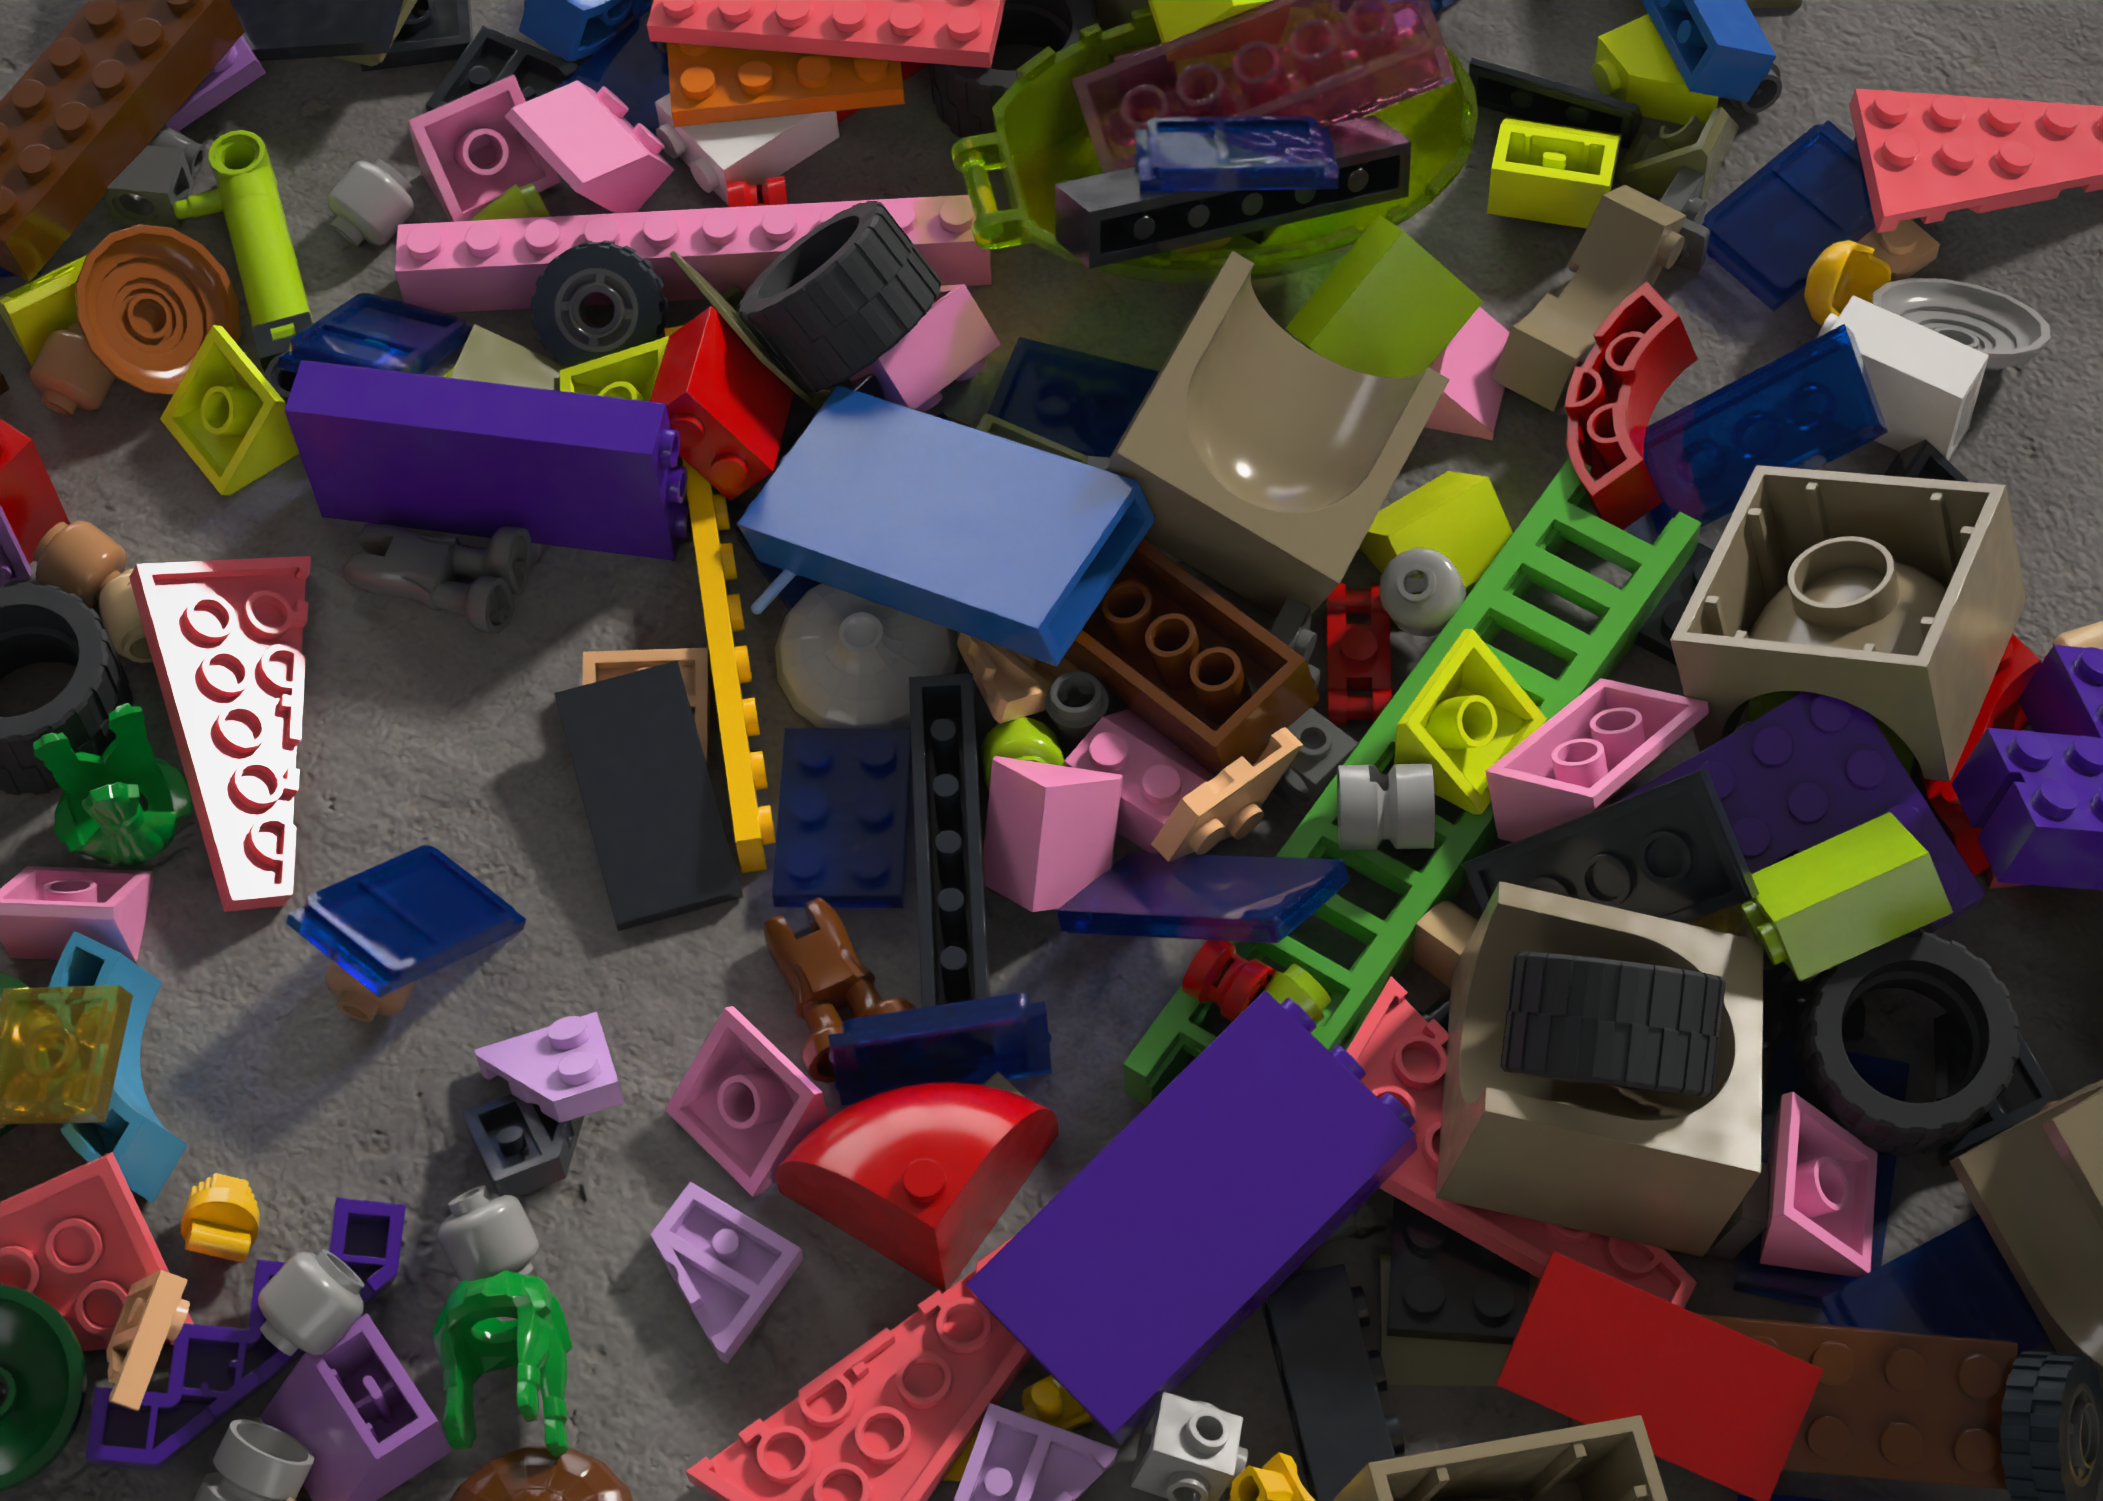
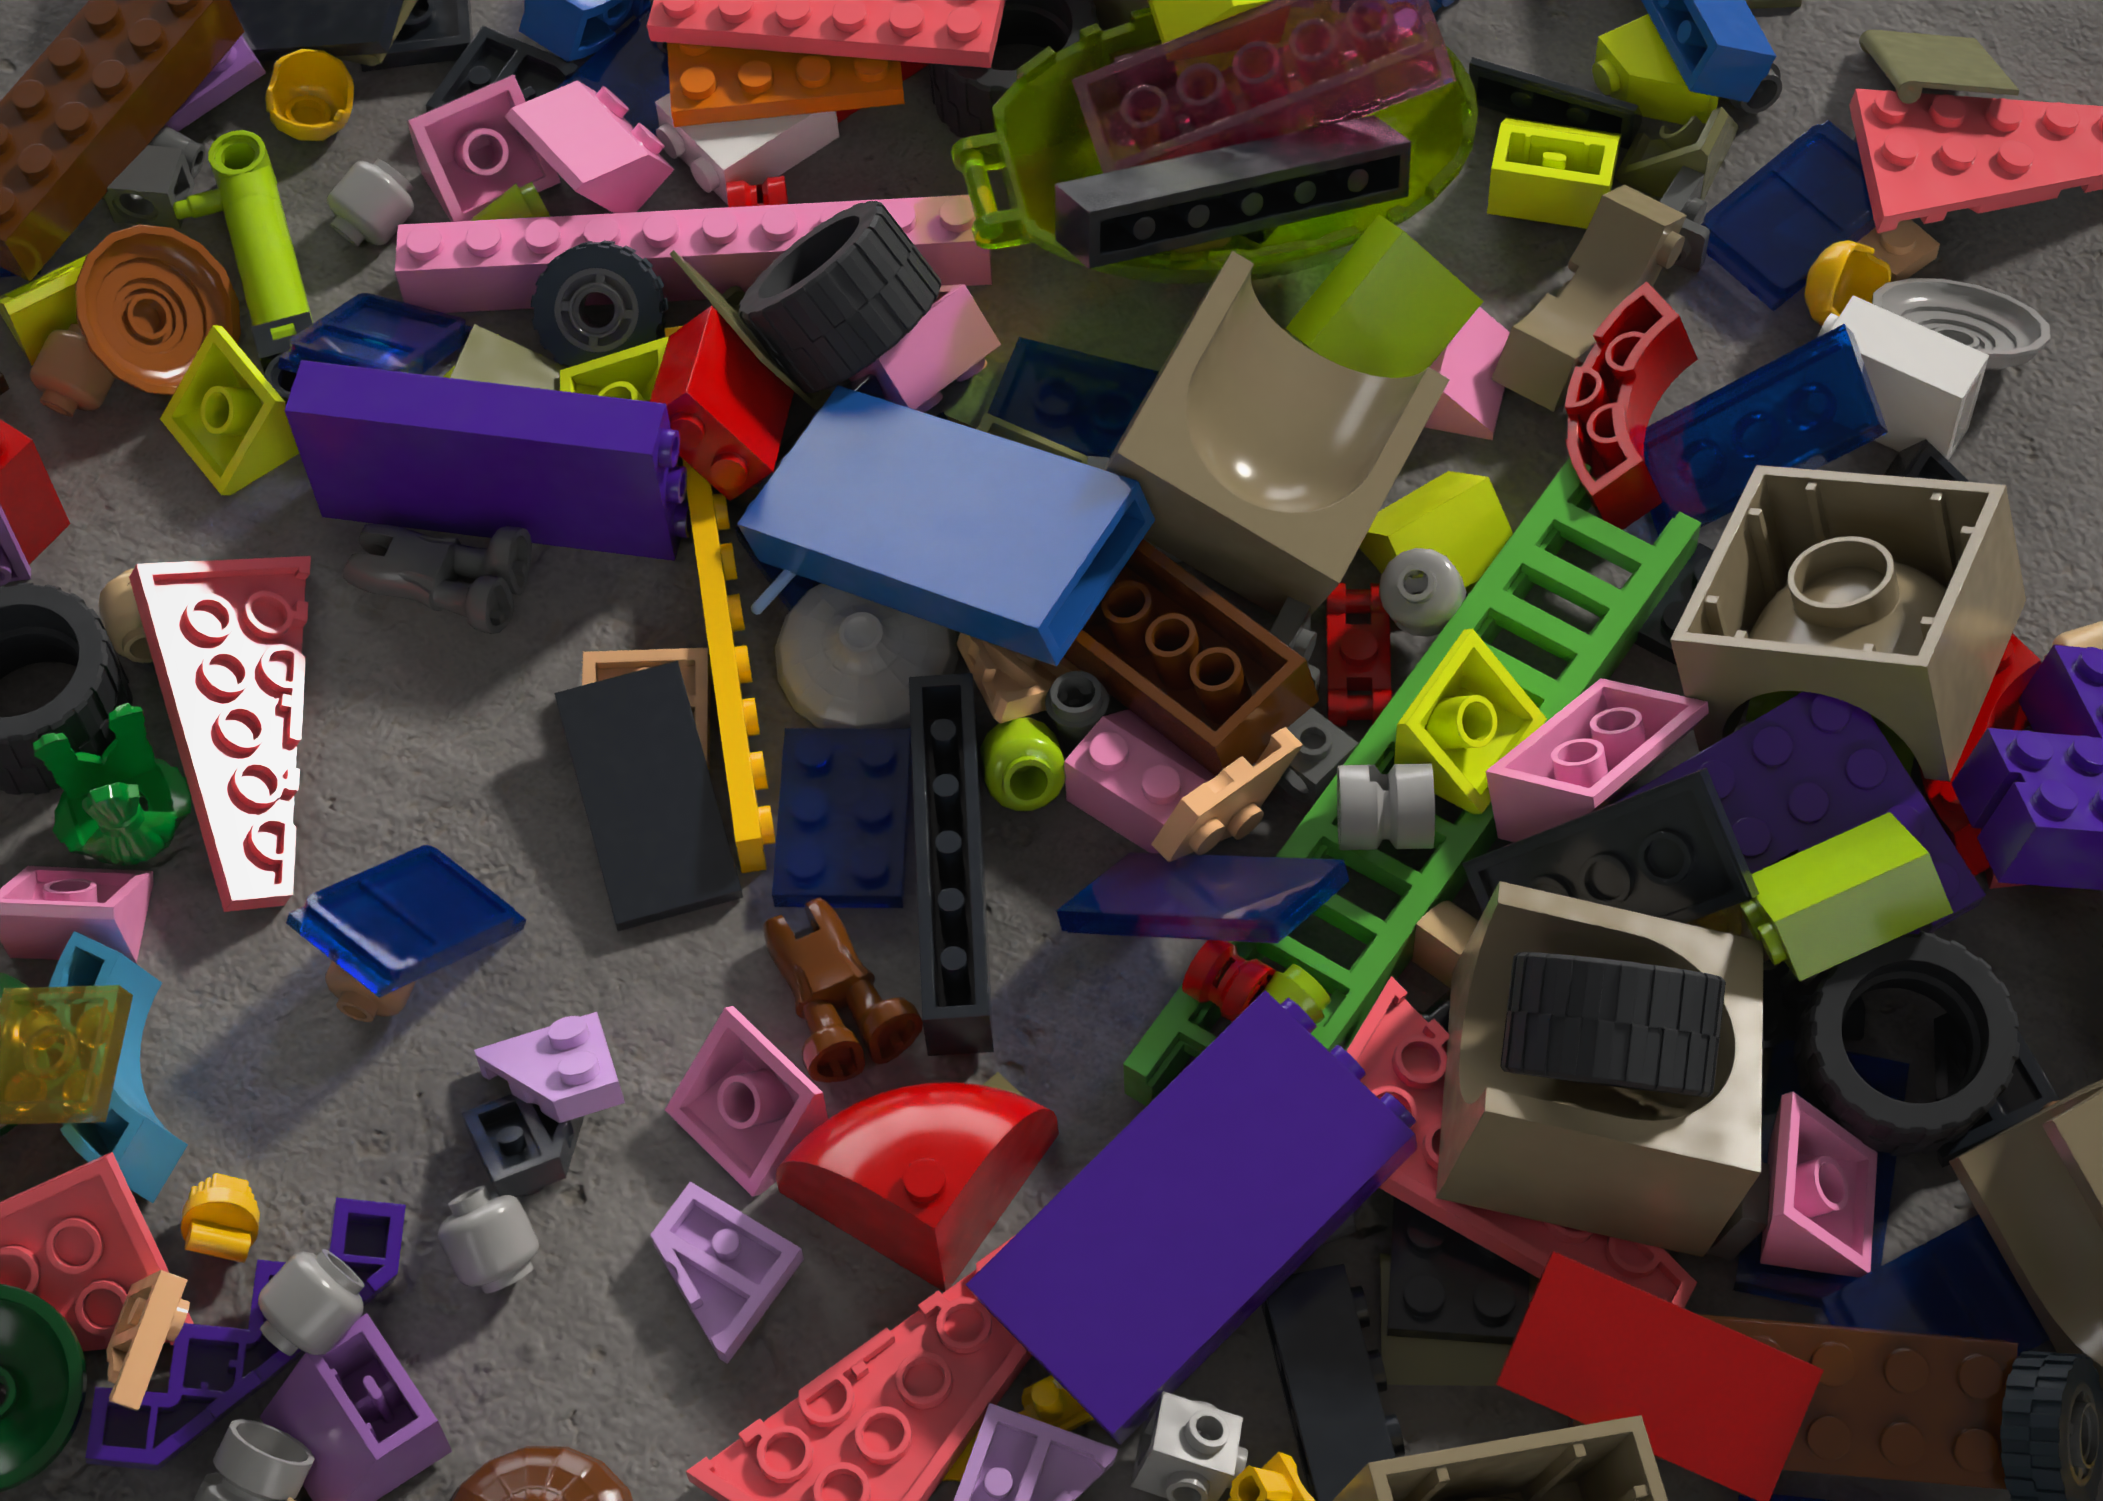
medium nougat head [33,521,128,609] -> none
green piece [432,1270,573,1457] -> none
clear blue piece [828,993,1052,1106] -> none
bright pink slope [983,756,1123,912] -> none
clear blue piece [1134,116,1339,192] -> none
none -> yellow hair [265,49,354,141]
none -> olive piece [1859,29,2019,104]

